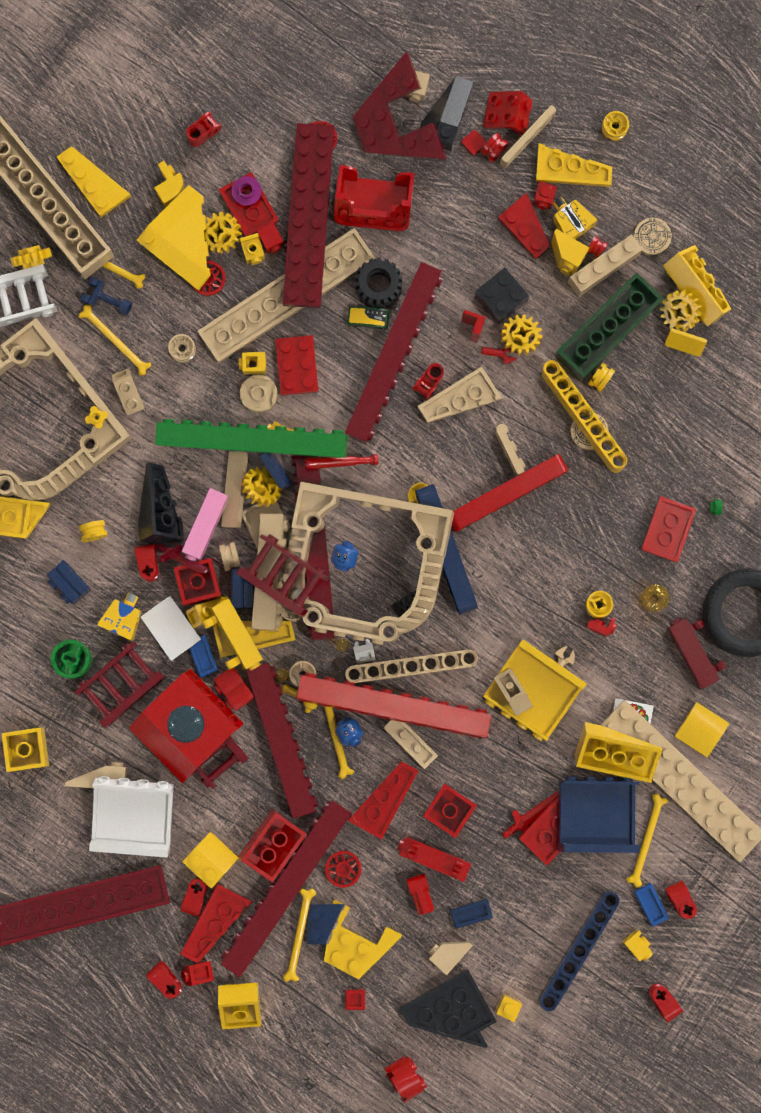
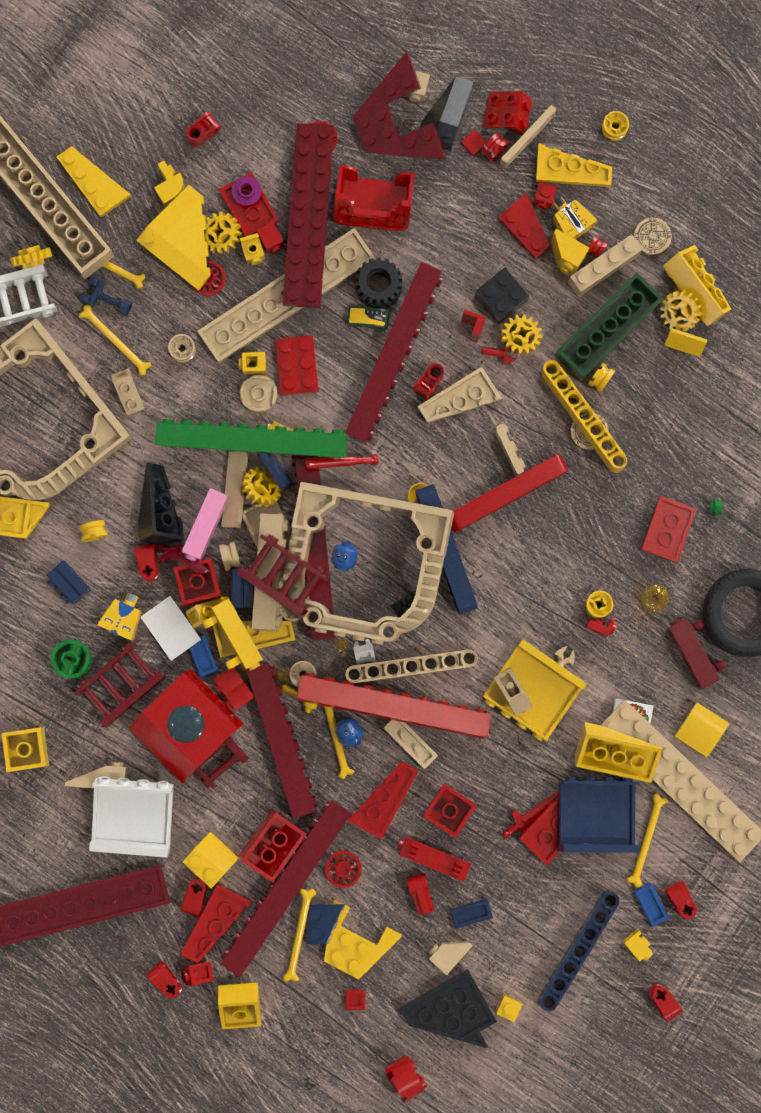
yellow plate [85,406,108,429] -> none

